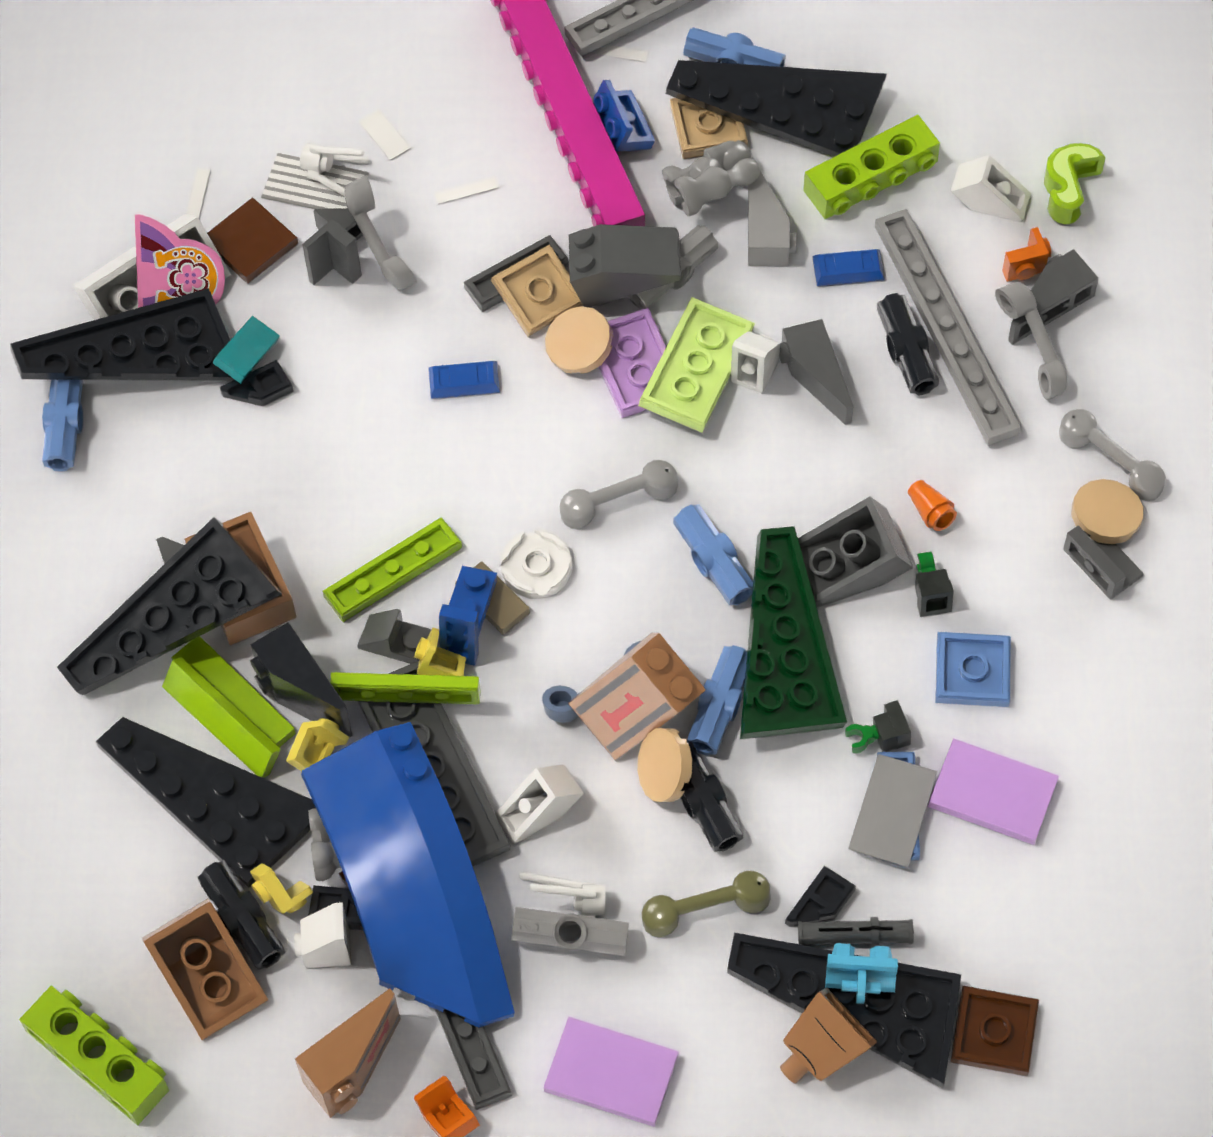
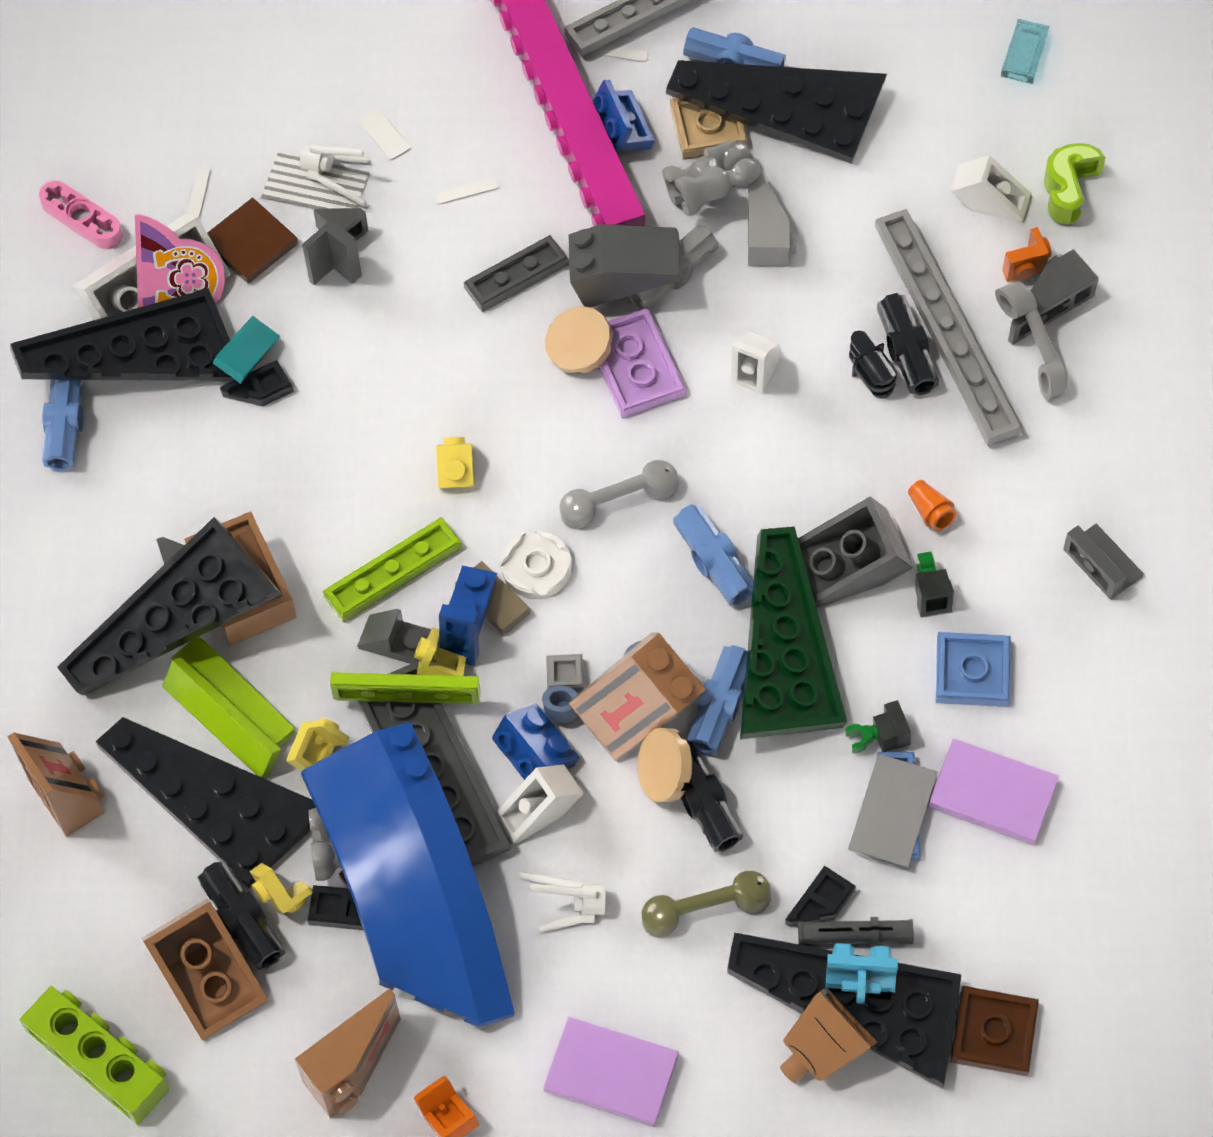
black slope [250,622,353,738] -> none
white slope [294,902,351,969] -> none
light grey piece [344,175,417,289] -> none
blue tile [428,361,500,399] -> none
dark grey tile [435,1009,512,1110] -> none
tan tile [491,245,583,337] -> none
light grey piece [511,907,629,956] -> none
yellowish green tile [638,297,755,433] -> none
dark grey slope [779,319,853,425] -> none
lime brick [803,115,940,219] -> none
blue tile [812,249,885,286] -> none
light grey piece [1059,409,1166,501] -> none
tan tile [1071,479,1143,544] -> none
none -> medium nougat slope [7,732,104,837]
none -> bright pink beam [39,181,122,249]
none -> light yellow bracket [436,437,474,488]
none -> blue bracket [492,703,580,780]
none -> light grey tile [546,654,584,693]
none -> black arm [849,330,897,399]
none -> clear light blue tile [1001,19,1050,84]

